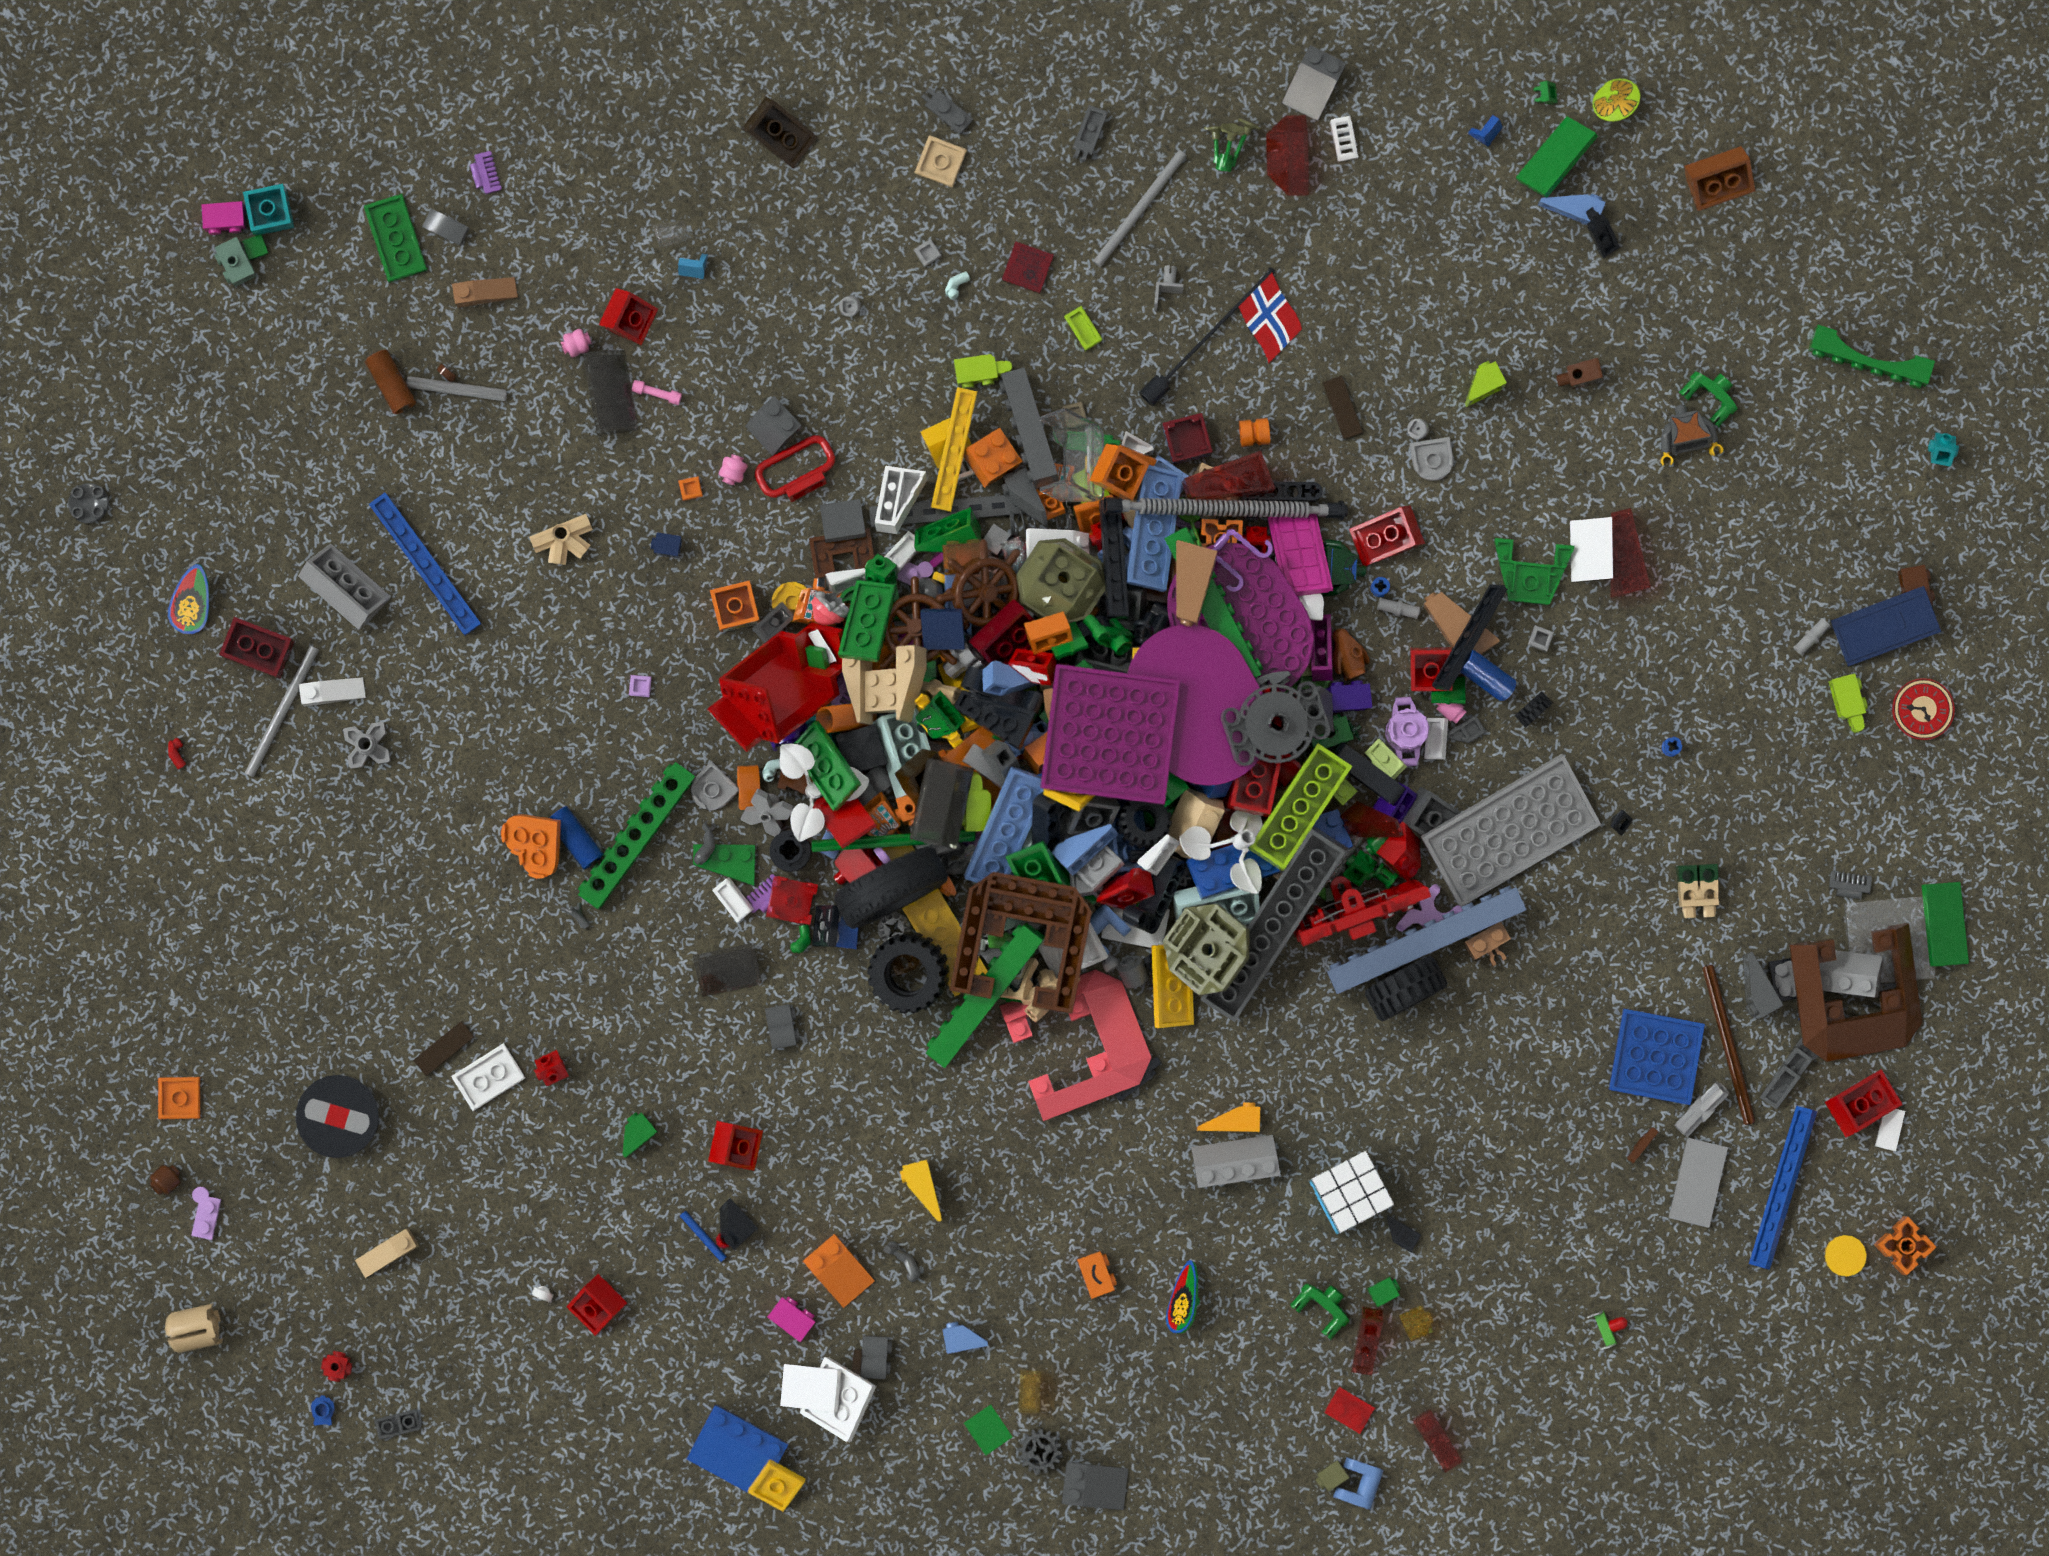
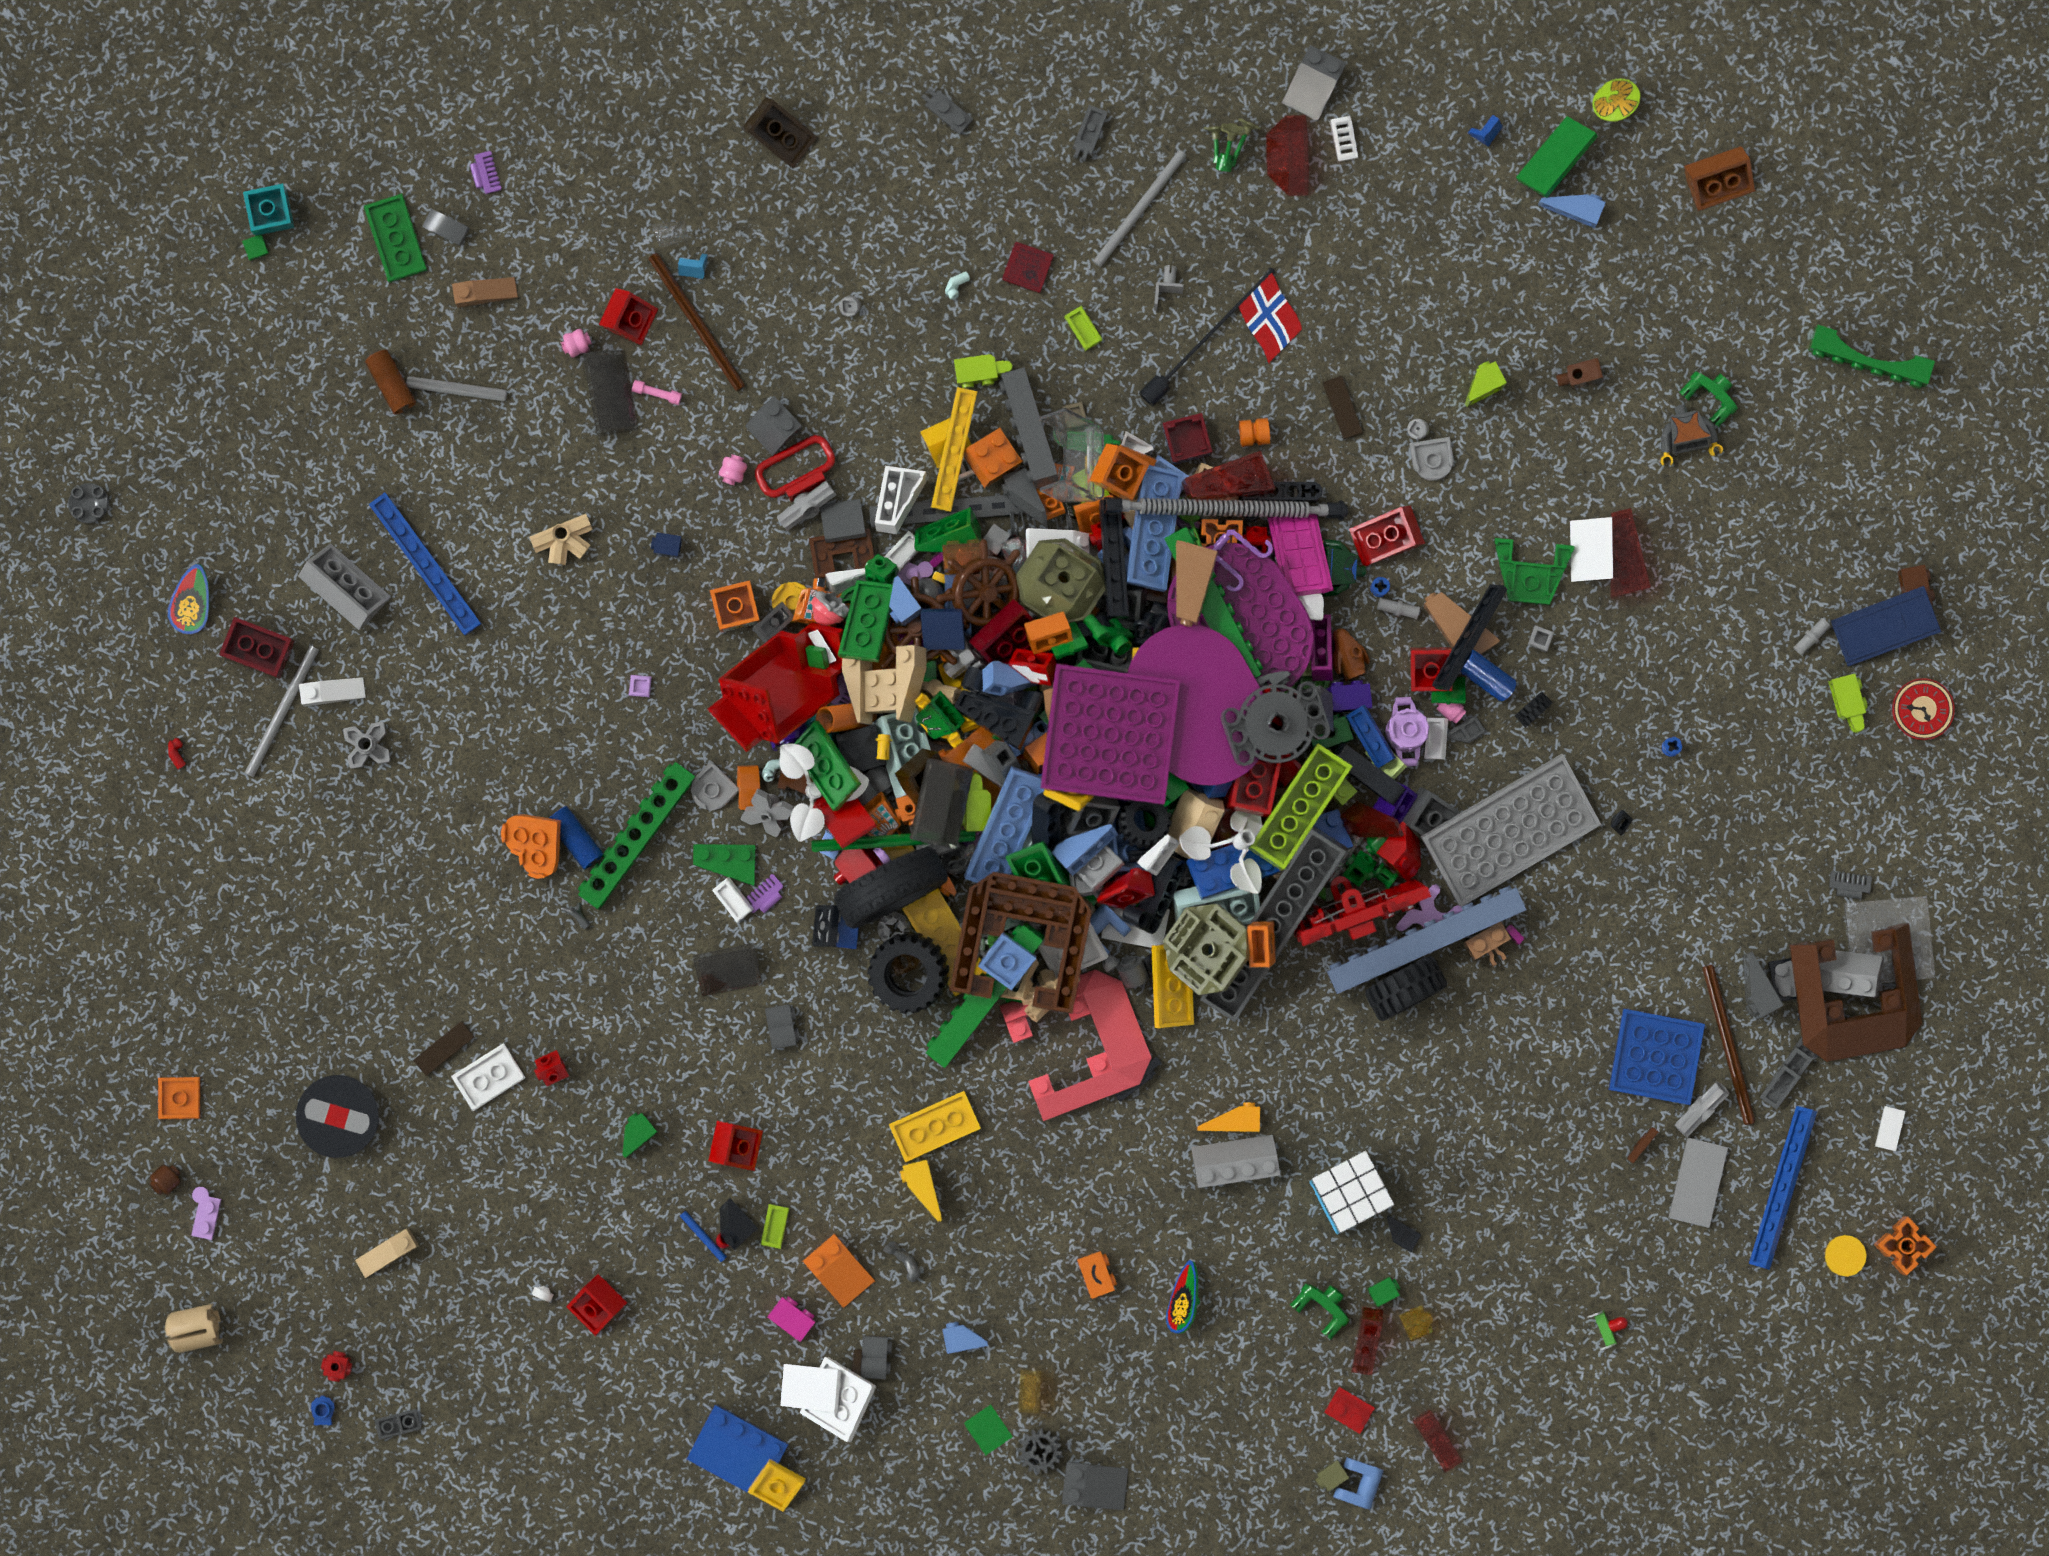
dark pink brick [201,201,247,235] -> none
sand green brick [214,237,257,287] -> none
reddish brown tile [437,363,457,382] -> none
orange tile [678,476,703,501] -> none
dark grey arm [694,821,716,865] -> none
red panel [766,876,818,925] -> none
black piece [769,830,811,872] -> none
green arm [790,925,811,954] -> none
light grey tile [914,239,942,267] -> none
tan tile [915,135,967,188] -> none
green tile [1533,81,1558,105] -> none
black hinge [1586,207,1620,259] -> none
tan hips [1676,864,1719,918] -> none
red slope [1825,1069,1903,1138] -> none
green tile [1921,882,1969,967] -> none
teal brick [1928,432,1959,467] -> none
none -> reddish brown axle [649,253,744,391]
none -> lime tile [760,1204,789,1249]
none -> light grey piece [777,480,836,531]
none -> yellow pin [876,734,892,760]
none -> medium blue slope [889,575,922,626]
none -> yellow plate [889,1091,981,1162]
none -> medium blue plate [978,932,1036,990]
none -> orange brick [1247,922,1276,967]
none -> blue plate [1346,705,1396,768]
none -> magenta tile [1505,924,1524,945]

